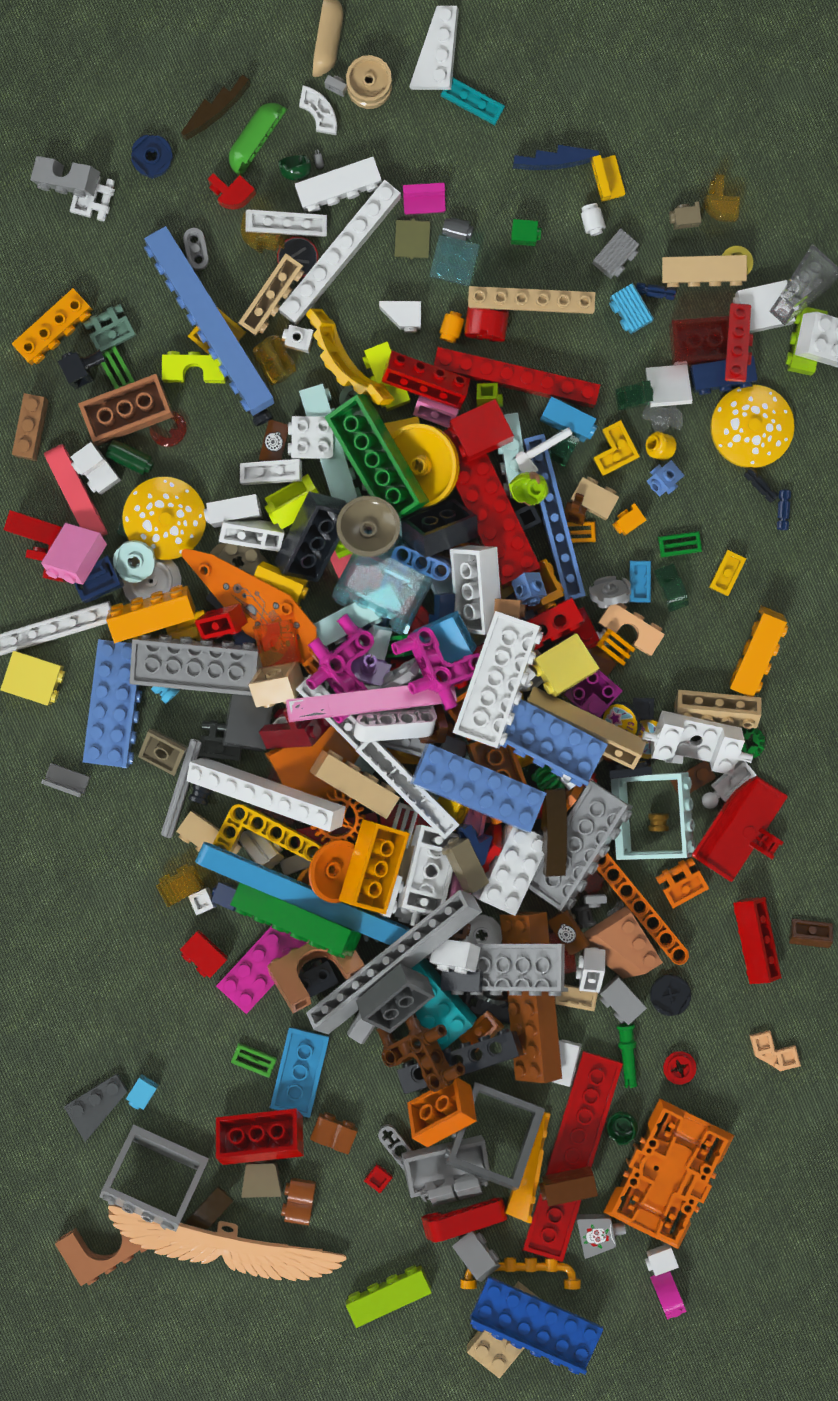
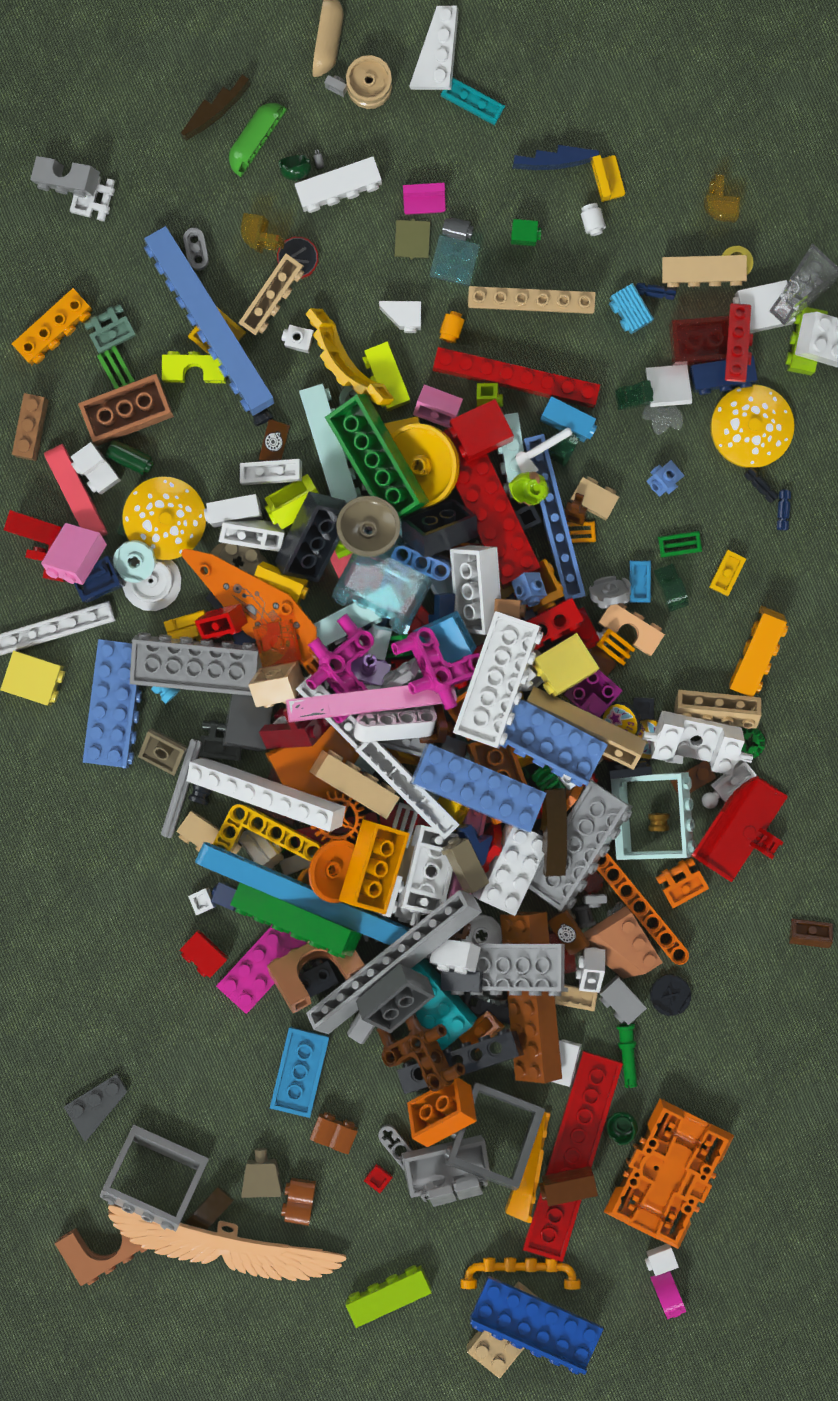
light grey panel [41,763,90,797] -> none
black brick [58,349,106,390] -> none
light orange brick [106,585,196,643] -> none
medium azure brick [126,1074,159,1110] -> none
dark blue plate [131,135,173,179] -> none
clear red head [150,411,186,447] -> none
clear yellow brick [156,863,206,907] -> none
red brick [208,173,256,210] -> none
red brick [216,1108,304,1165] -> none
bright green tile [231,1042,277,1078] -> none
white plate [246,210,327,237] -> none
clear yellow brick [253,335,296,385] -> none
white brick [279,180,401,326] -> none
white bracket [288,416,334,460] -> none
white tile [299,86,337,135] -> none
red brick [381,351,470,410] -> none
red beam [421,1197,508,1242] -> none
light grey brick [452,1231,501,1282] -> none
red brick [465,307,509,342] -> none
light grey torso [576,1214,626,1259] -> none
light grey brick [592,228,639,279] -> none
yellow plate [593,420,640,477] -> none
light orange brick [612,503,646,536] -> none
yellow head [646,431,676,461] -> none
red gear [663,1051,696,1085] -> none
dark tan brick [669,202,701,230] -> none
red brick [733,897,782,984] -> none
light nougat tile [749,1030,801,1071] -> none

